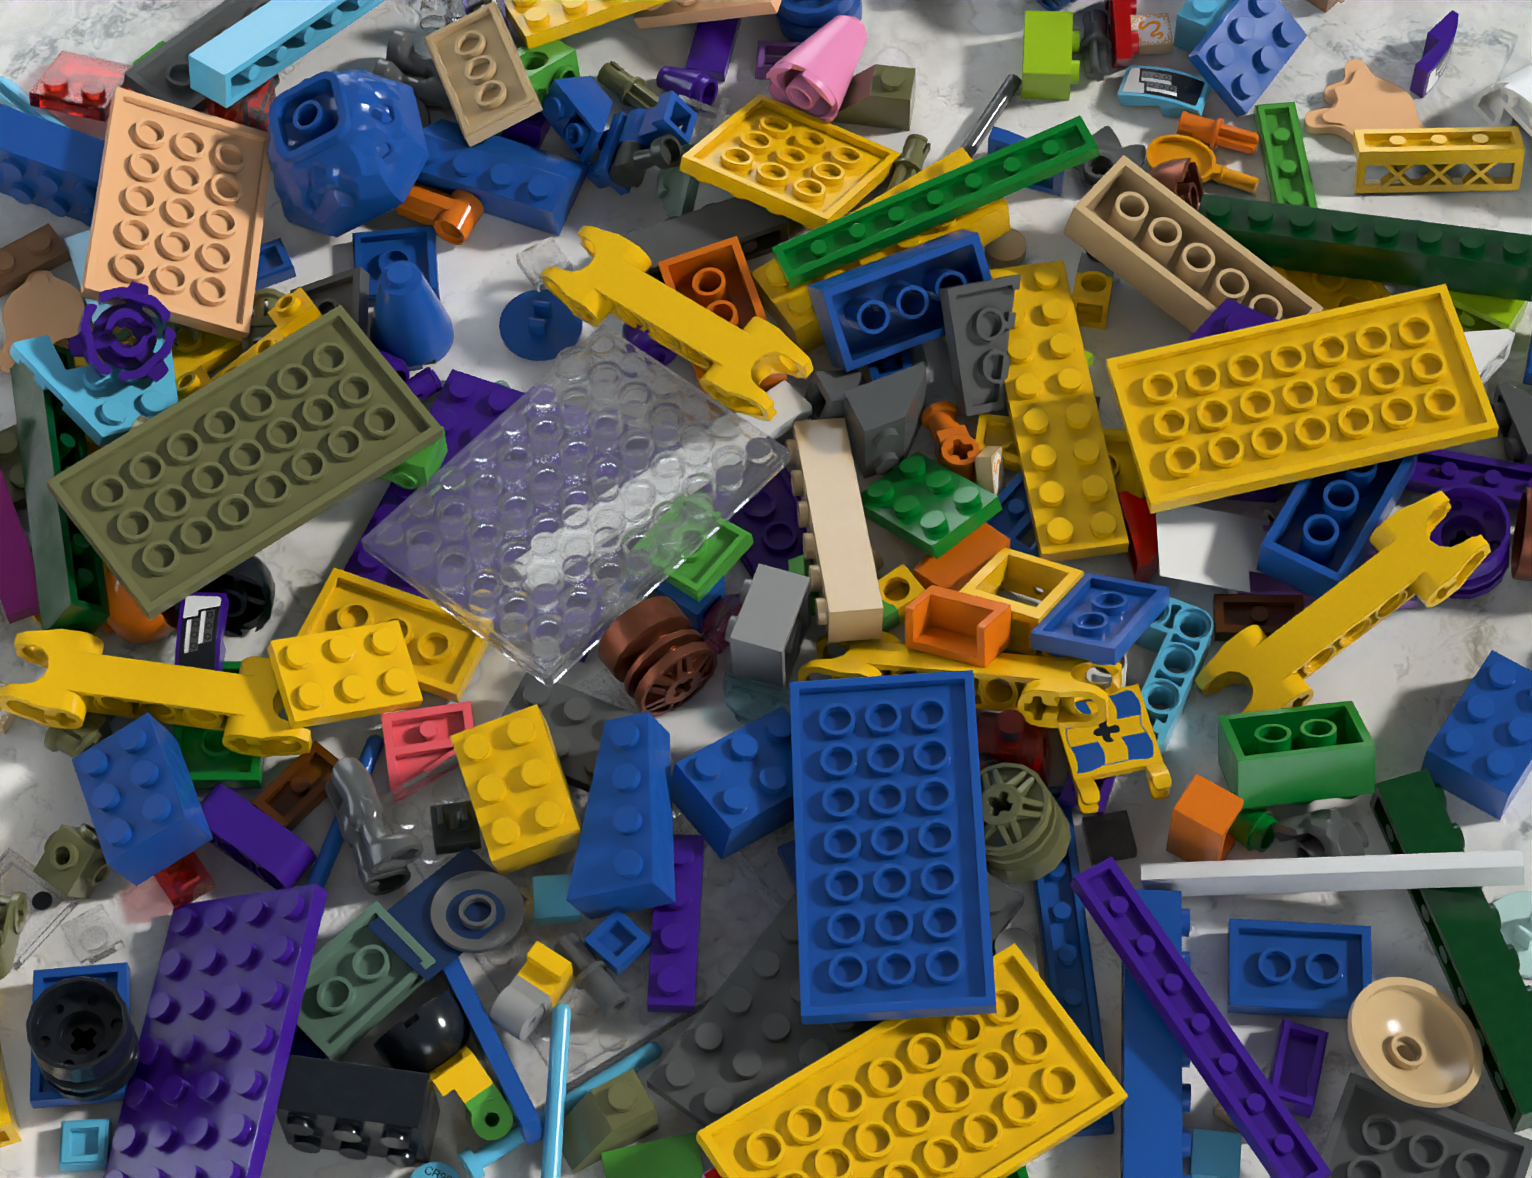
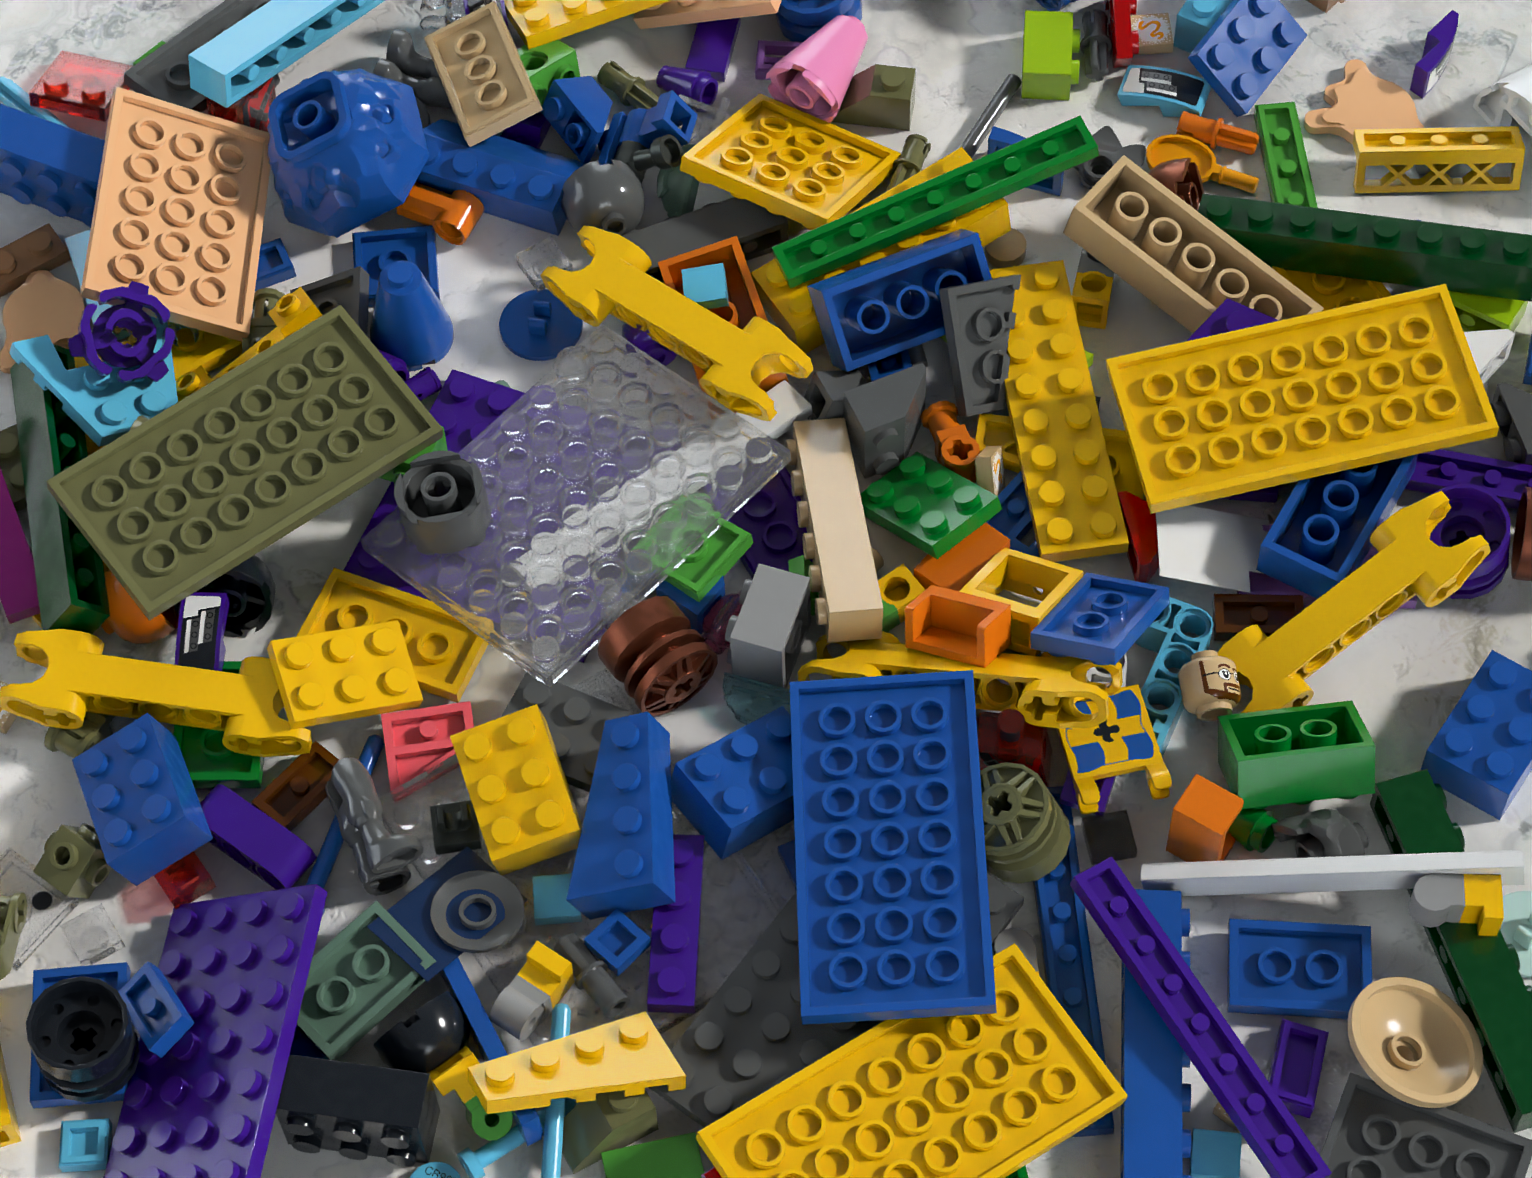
none -> blue plate [118,961,194,1058]
none -> dark grey brick [394,451,491,555]
none -> yellow wing [468,1011,686,1114]
none -> dark grey cylinder [561,160,645,236]
none -> medium azure tile [681,263,729,309]
none -> tan head [1178,650,1241,721]
none -> leg [1408,873,1504,936]

